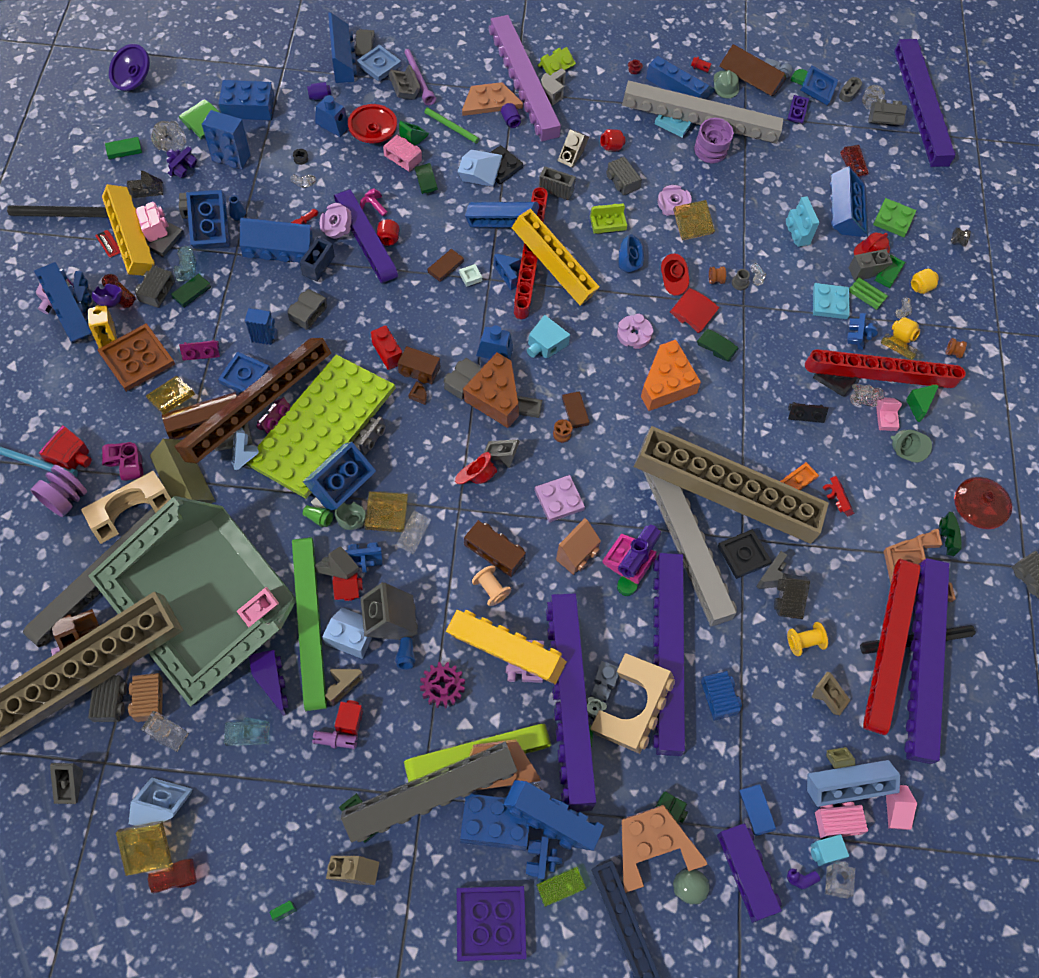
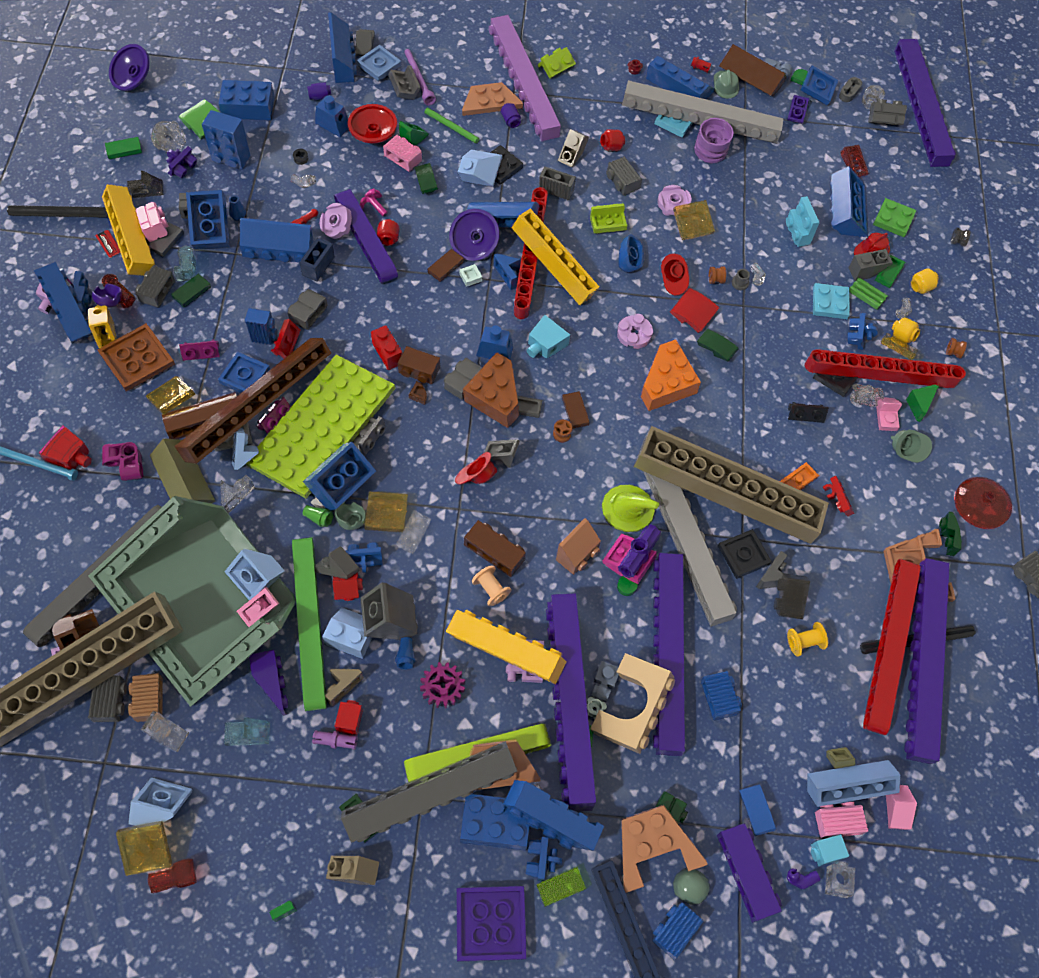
medium lavender wheel [30,465,87,517] -> none
dark grey slope [50,763,83,804] -> none
tan arch [81,471,171,544] -> none
lavender plate [534,475,585,522] -> none
light grey brick [541,68,566,106] -> none
dark tan slope [812,672,851,716] -> none
none -> clear slope [221,475,255,514]
none -> light blue slope [225,549,284,600]
none -> red plate [271,319,300,359]
none -> dark purple dish [449,209,500,261]
none -> lime piece [602,485,659,532]
none -> blue brick [652,902,703,960]

